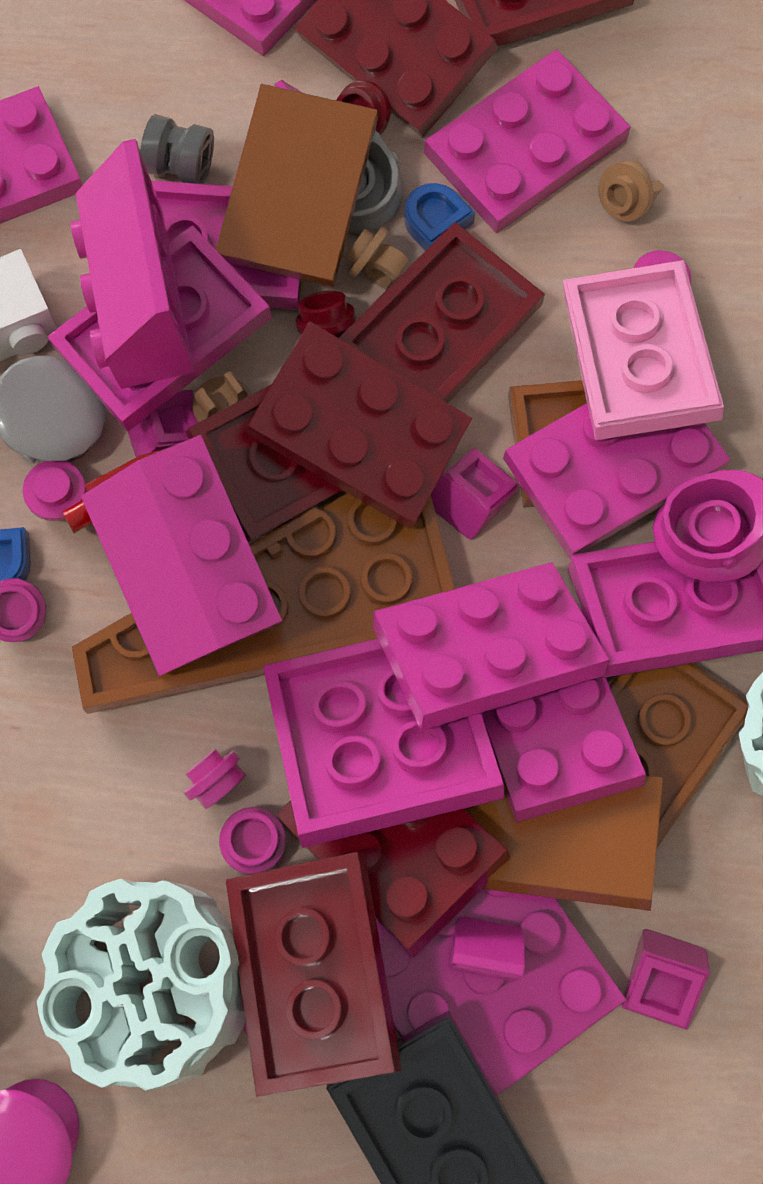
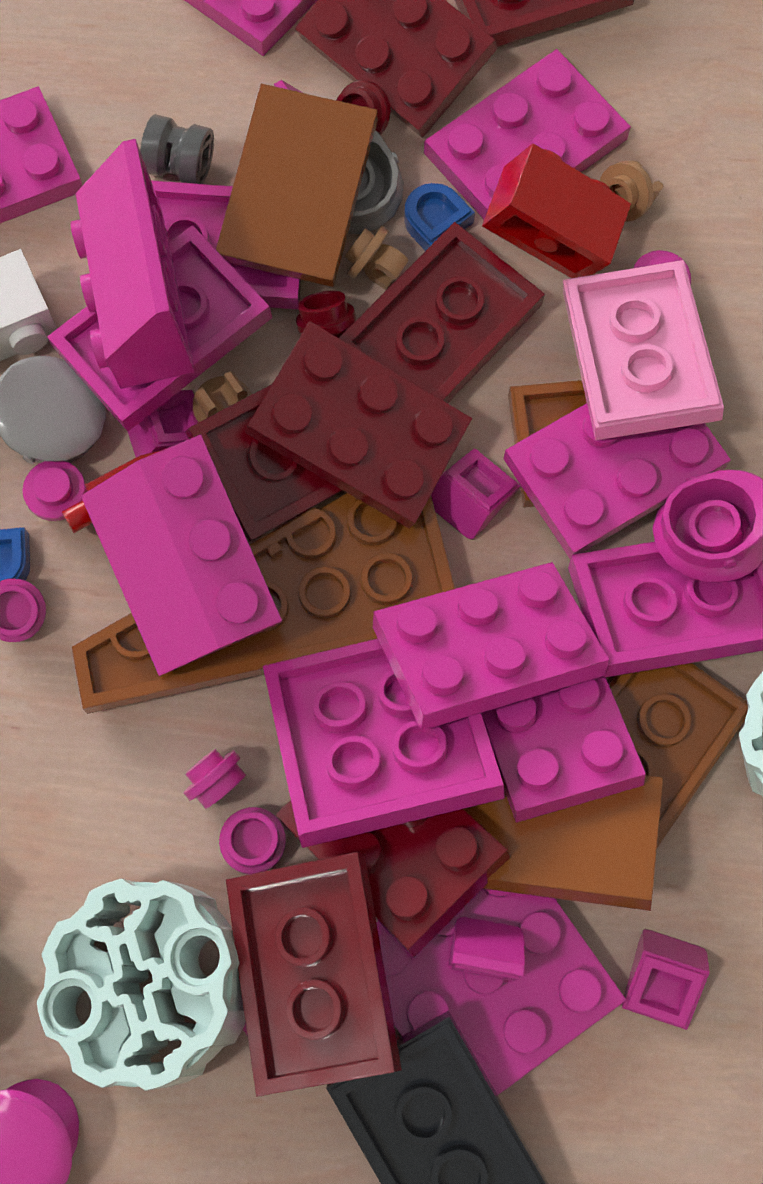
none -> red brick [482,143,631,279]

